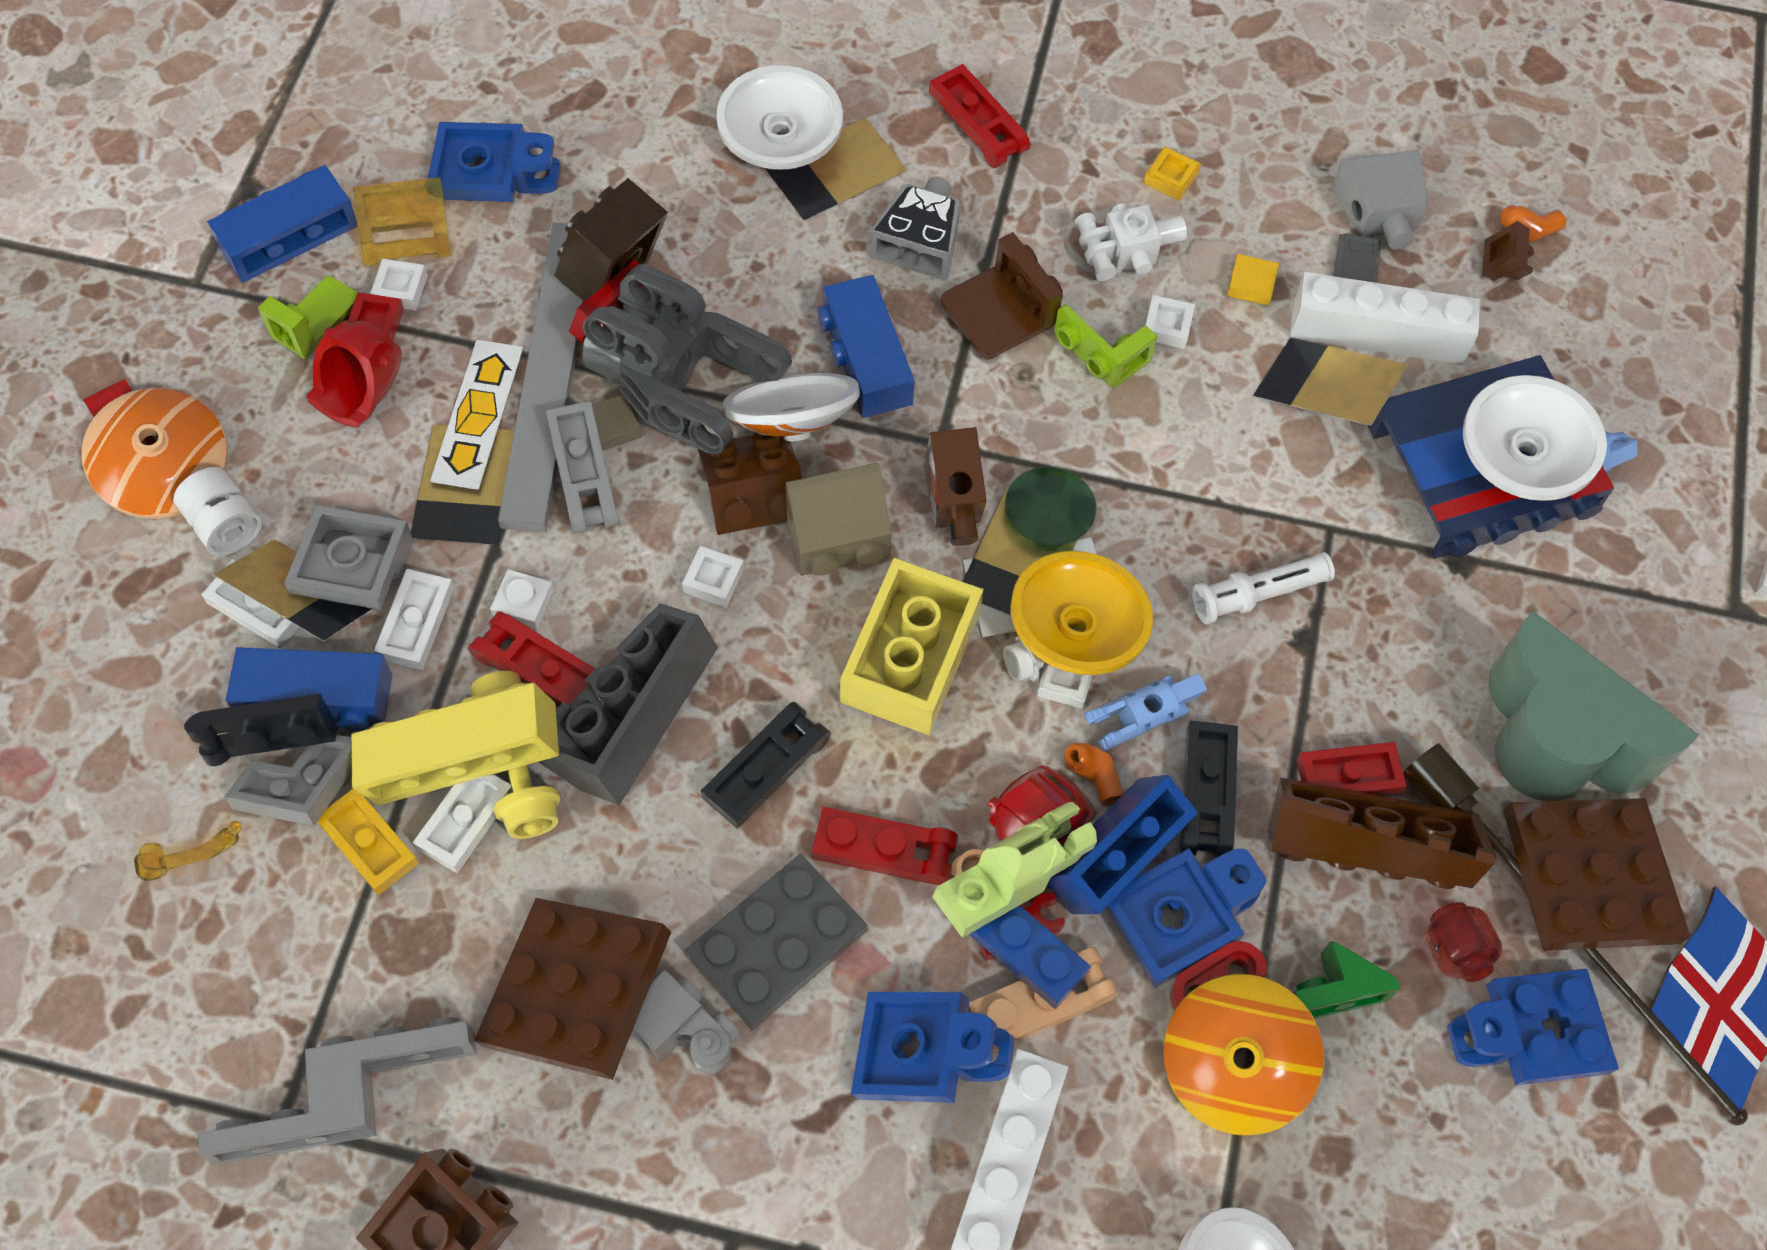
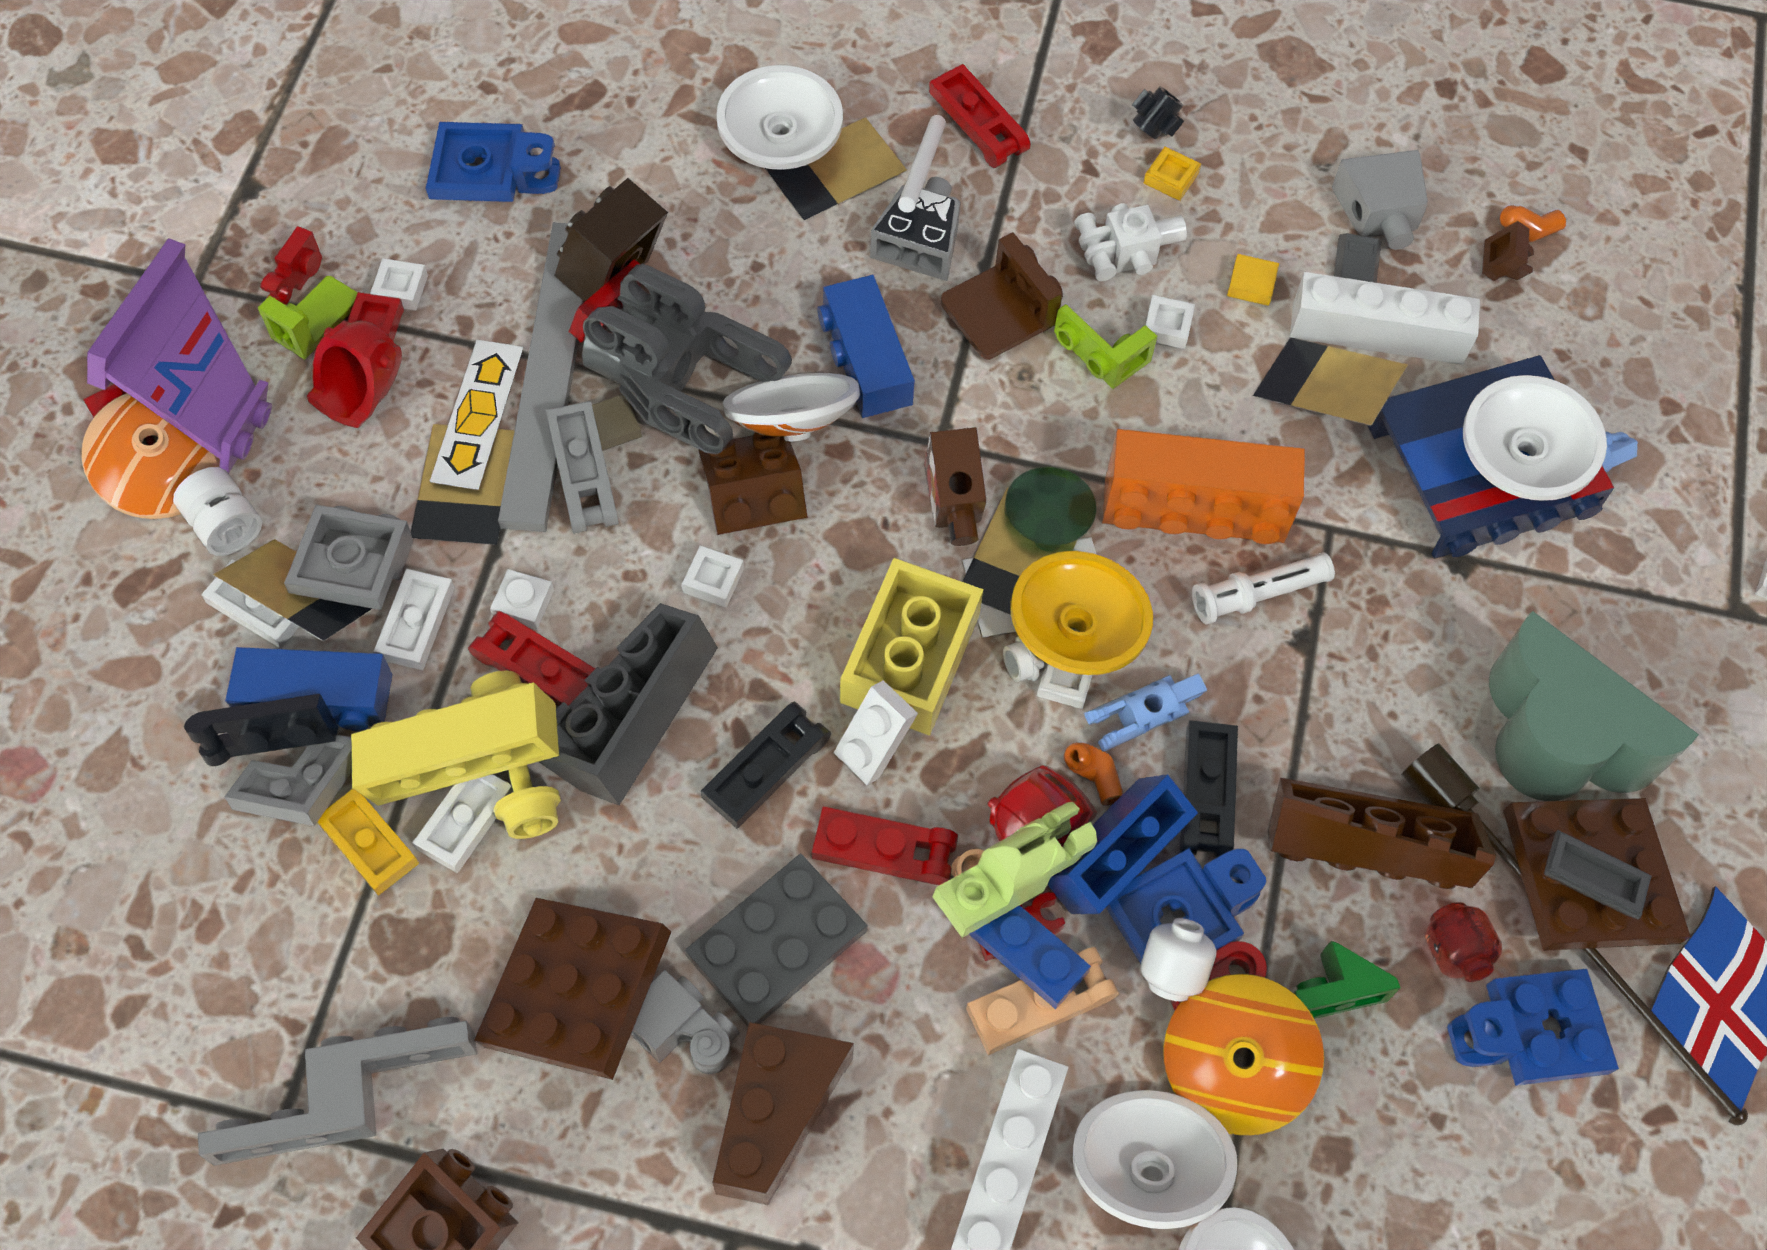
clear yellow piece [134,821,242,881] -> none
blue brick [207,165,358,283] -> none
clear yellow plate [353,177,452,267] -> none
dark tan slope [786,462,892,576] -> none
blue plate [851,992,1014,1103] -> none
red plate [1296,742,1407,796] -> none
none -> medium lavender piece [87,238,272,474]
none -> red plate [260,226,323,305]
none -> reddish brown wedge [712,1022,854,1205]
none -> white plate [833,680,918,785]
none -> white bar [898,115,946,213]
none -> white dish [1073,1090,1237,1229]
none -> orange brick [1102,429,1305,544]
none -> black gear [1132,86,1184,139]
none -> white head [1141,918,1216,1001]
none -> dark grey tile [1544,830,1652,919]

